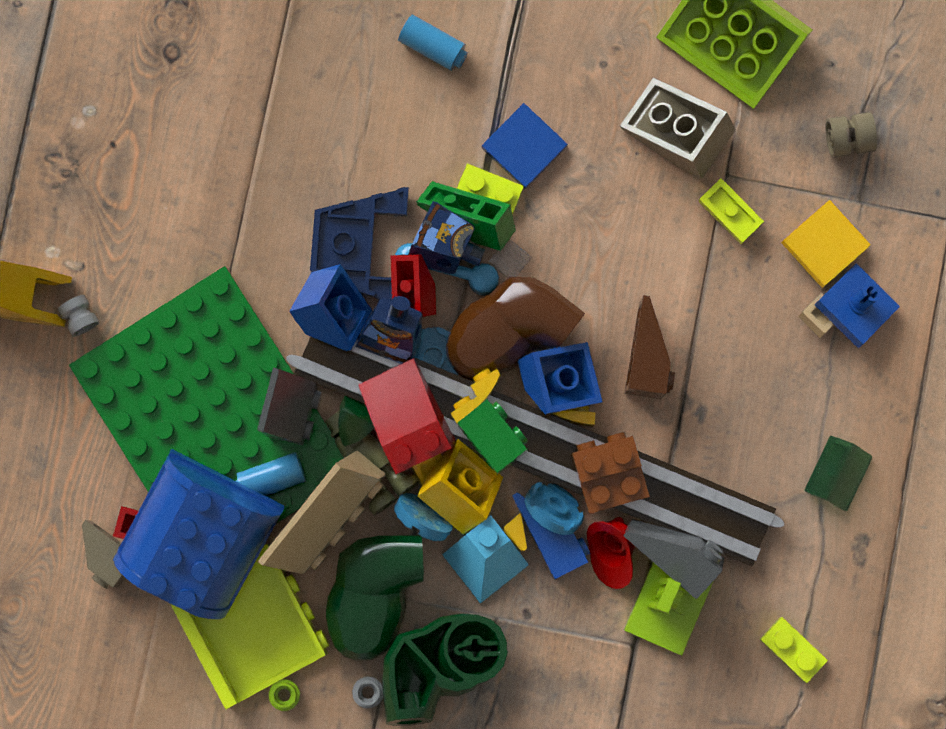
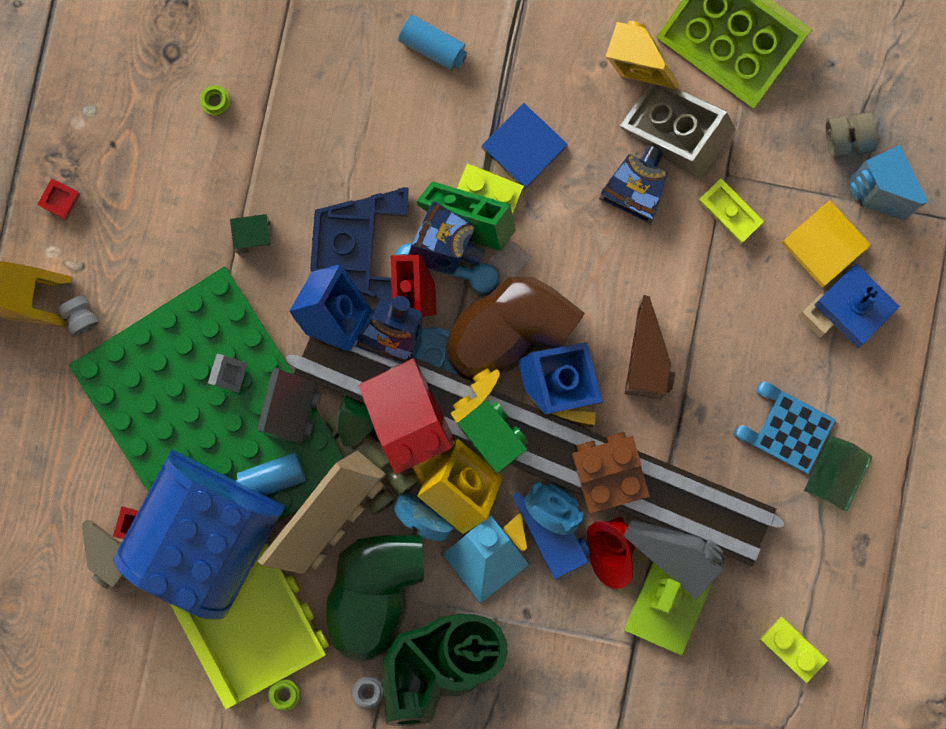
none -> red plate [37,178,80,220]
none -> lime plate [200,85,230,116]
none -> light grey plate [208,354,248,393]
none -> dark green panel [230,214,271,254]
none -> torso [599,145,668,225]
none -> yellow slope [606,21,679,89]
none -> dark azure flag [734,382,836,474]
none -> dark azure slope [849,145,928,221]

